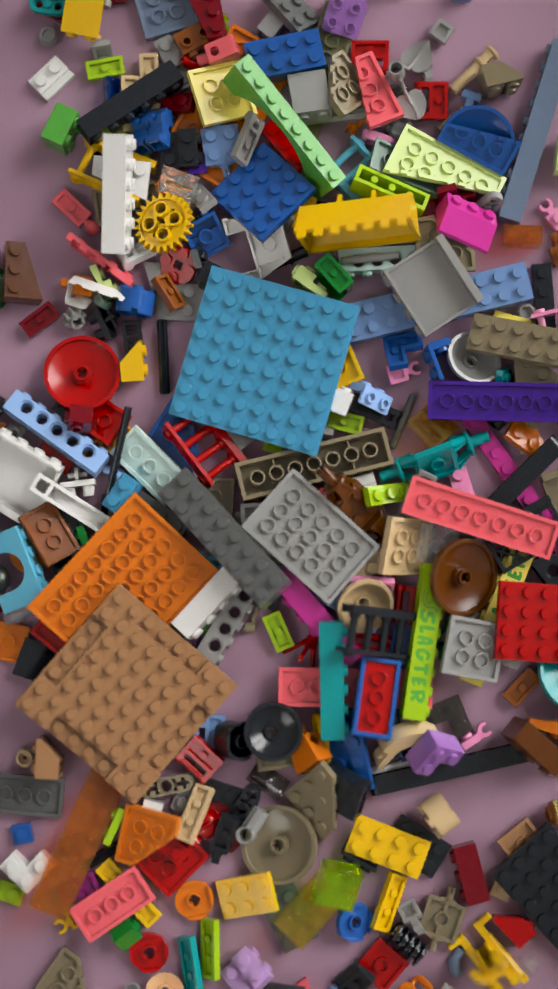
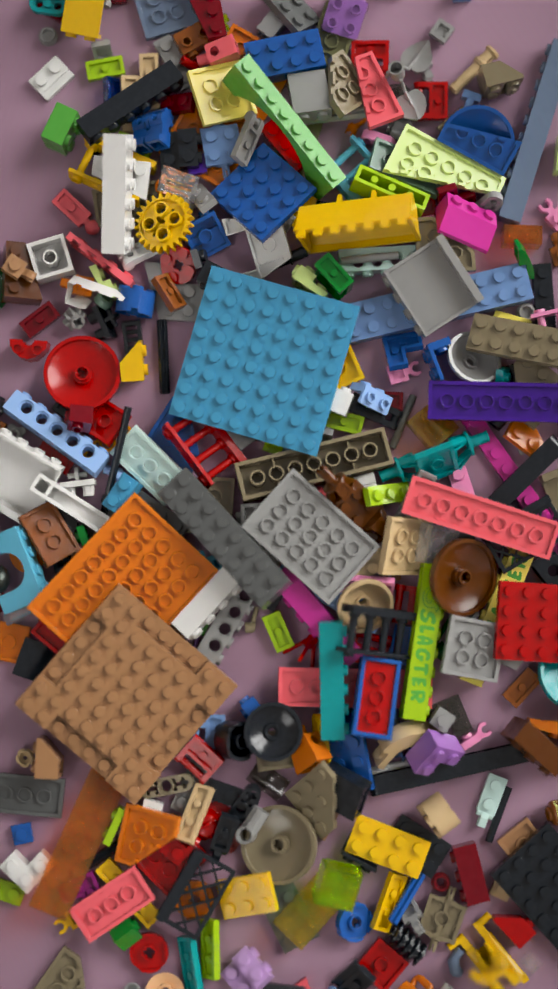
none -> medium nougat plate [1,253,37,284]
none -> red cylinder [9,339,51,362]
none -> white brick [26,233,76,285]
none -> black fence [155,846,236,941]
none -> blue brick [238,695,260,719]
none -> dark red tile [384,391,403,412]
none -> blue axle [388,872,425,925]
none -> light grey brick [427,705,456,734]
none -> dark red plate [431,872,451,892]
none -> light aqua hinge [475,772,508,829]
none -> black bar [485,786,512,843]
none -> green slope [514,239,535,280]

